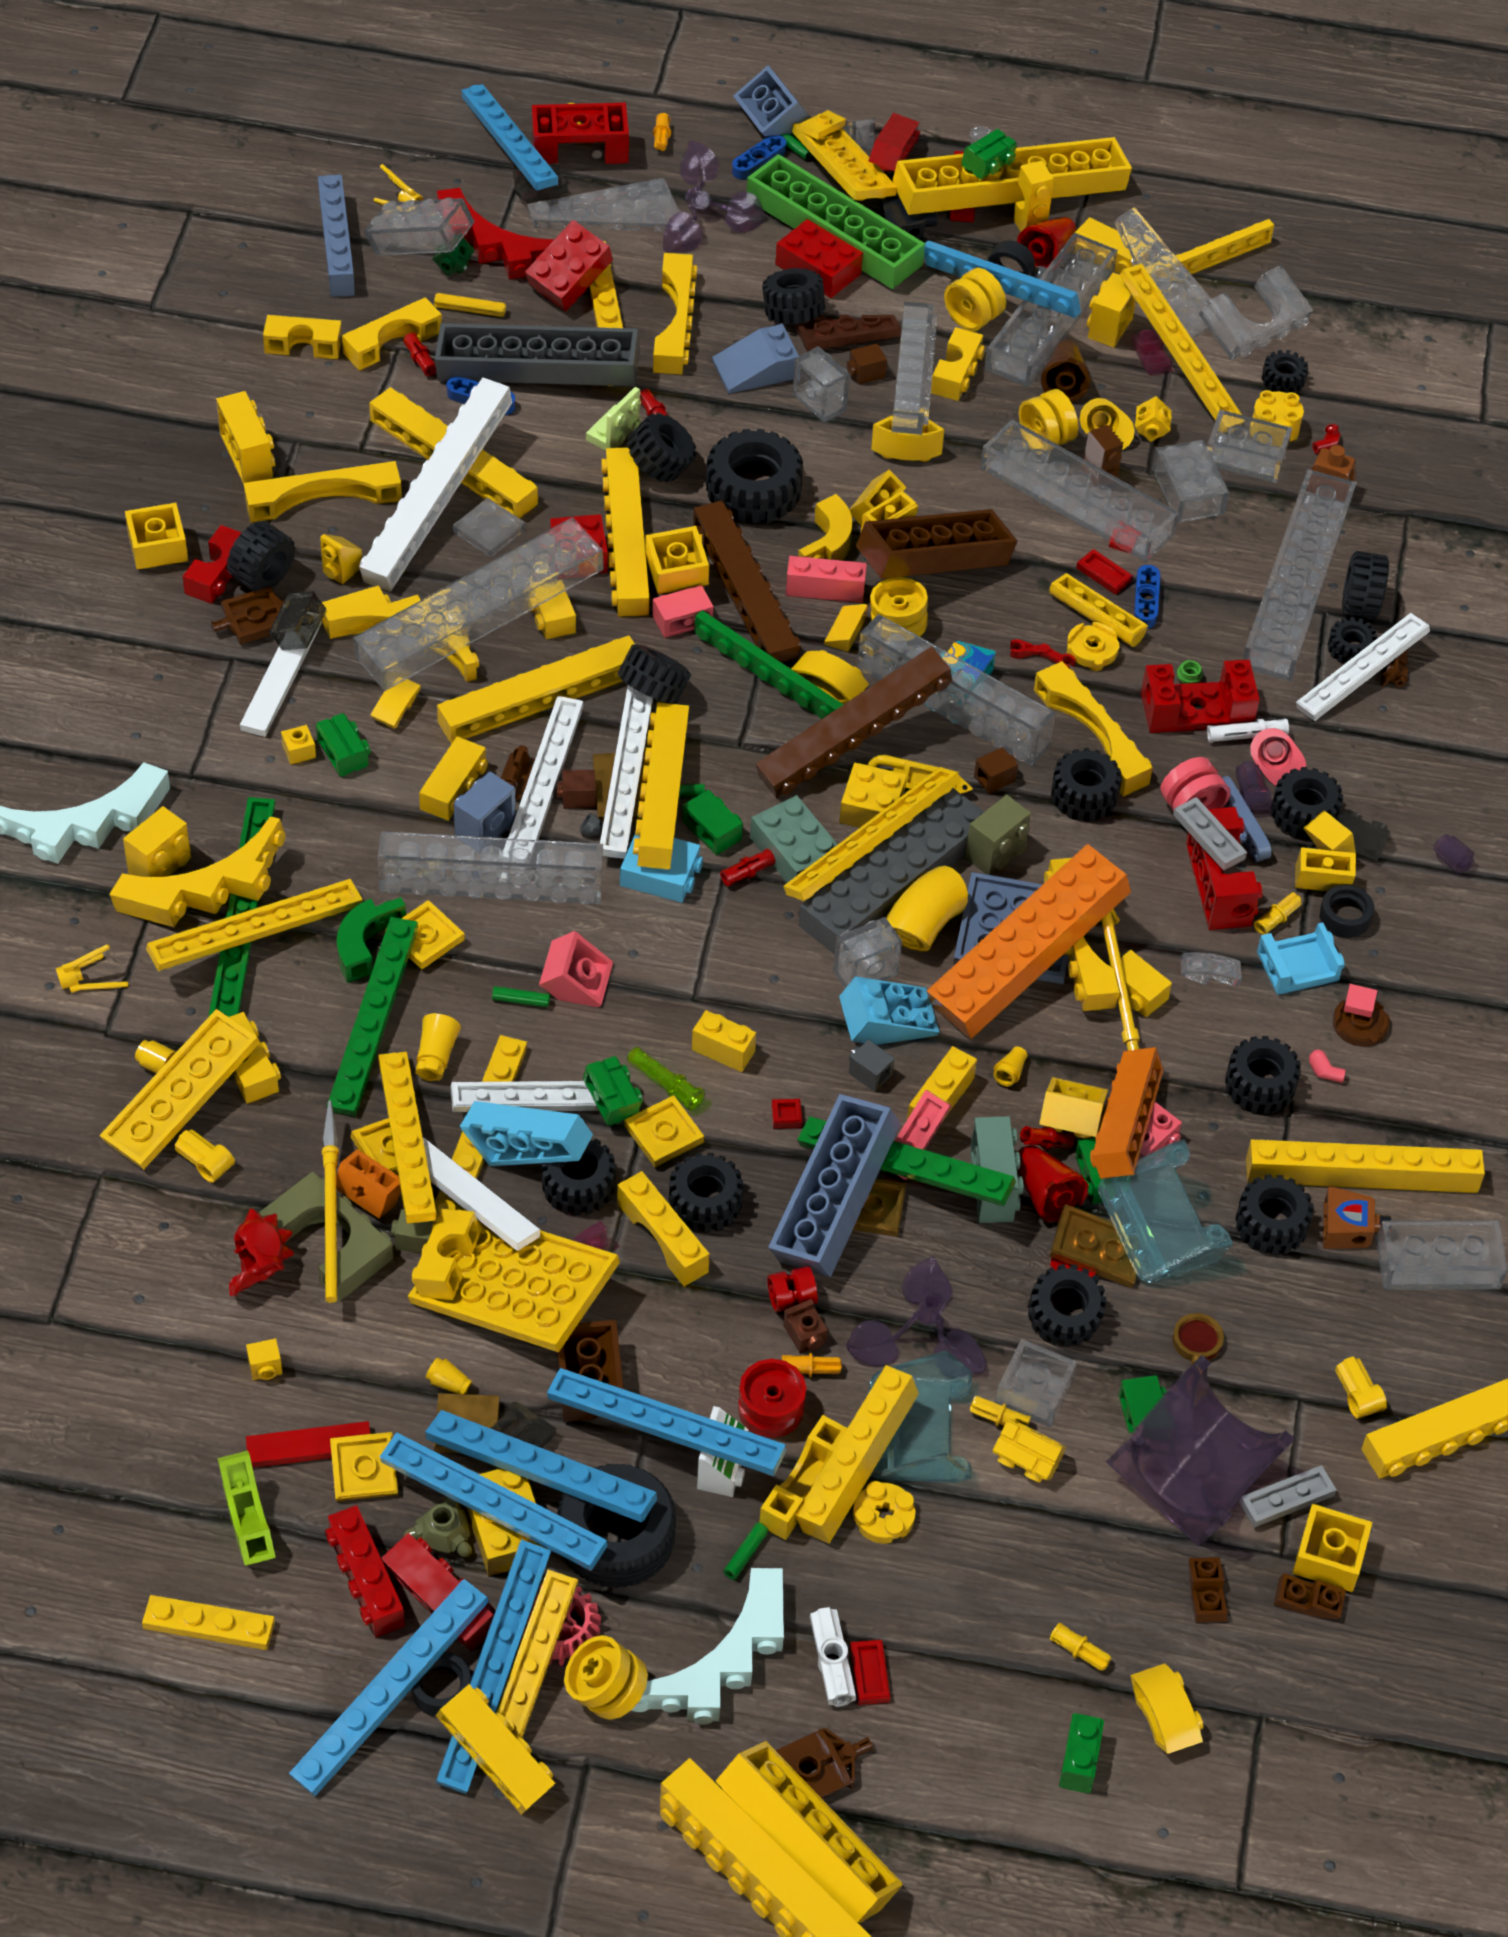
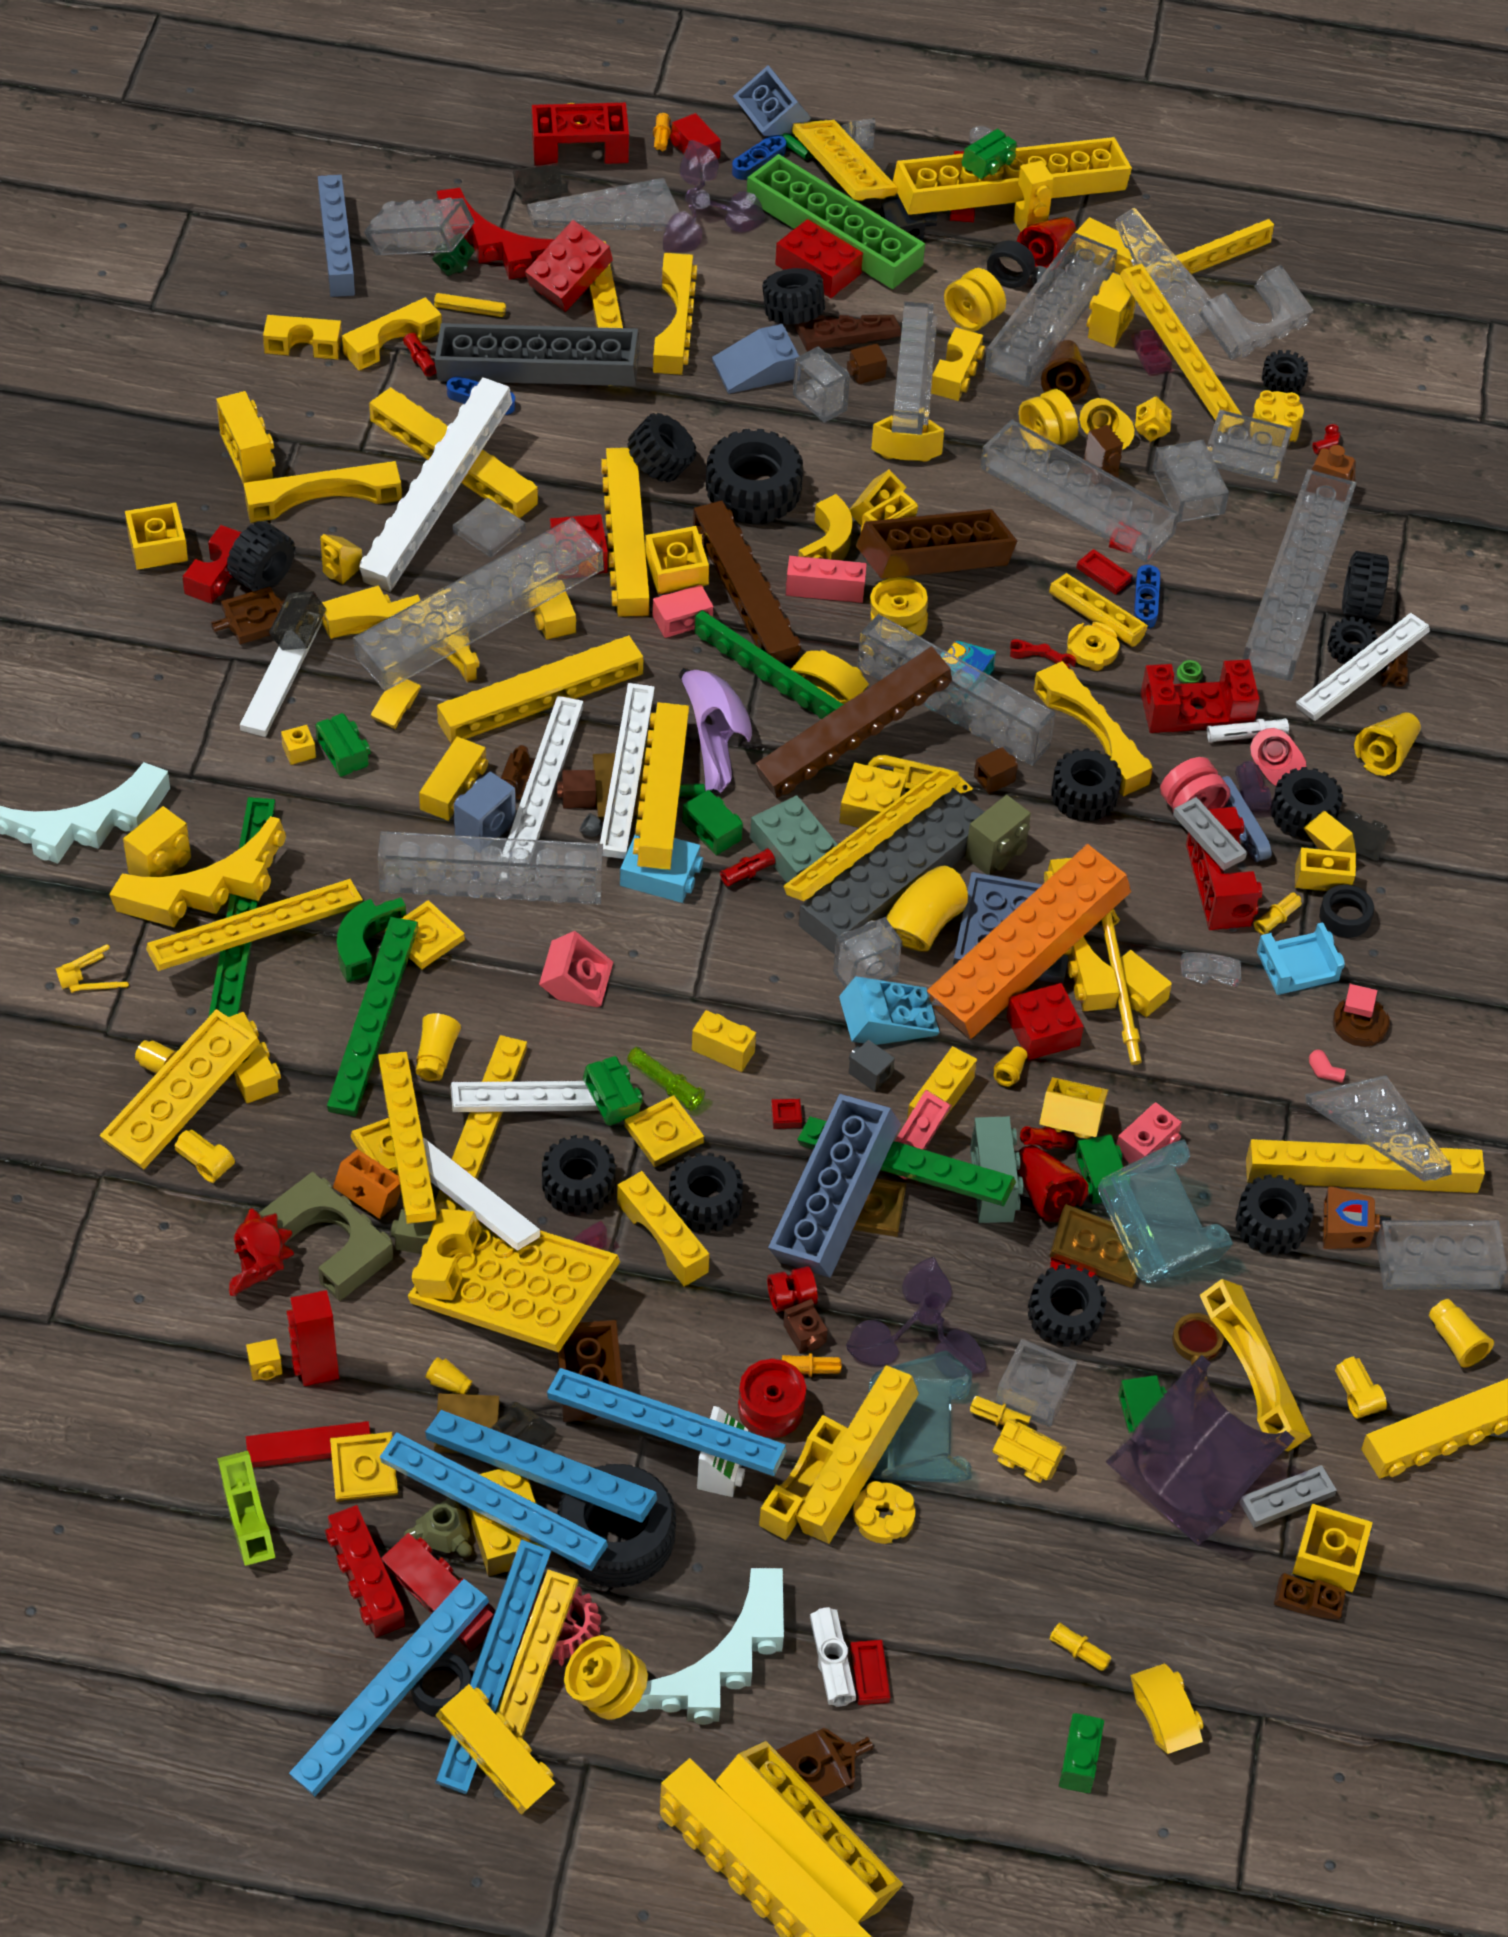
yellow plate [142,1595,275,1650] -> none
yellow piece [322,1101,339,1303] -> none
yellow plant [373,164,423,214] -> none
medium azure wedge [460,1101,593,1166] -> none
dark azure plate [461,84,558,191] -> none
green piece [492,986,550,1008] -> none
yellowish green bracket [586,387,641,450] -> none
black tyre [617,644,691,704] -> none
red pin [640,389,669,416] -> none
green piece [723,1522,769,1580] -> none
yellow plate [799,110,846,140] -> none
yellow slope [824,604,868,652] -> none
red brick [868,112,921,171] -> none
dark azure plate [924,240,1081,318] -> none
orange brick [1090,1047,1164,1179] -> none
reddish brown slope [1188,1557,1228,1622] -> none
black tyre [1225,1036,1301,1114] -> none
clear purple brick [1433,834,1475,873] -> none
none -> red brick [286,1290,339,1387]
none -> red brick [670,113,721,168]
none -> lavender piece [679,668,752,796]
none -> red brick [1006,983,1084,1060]
none -> yellow arch [1200,1279,1312,1452]
none -> clear wing [1305,1075,1452,1181]
none -> yellow cone [1354,712,1421,776]
none -> yellow plant [1429,1299,1494,1368]

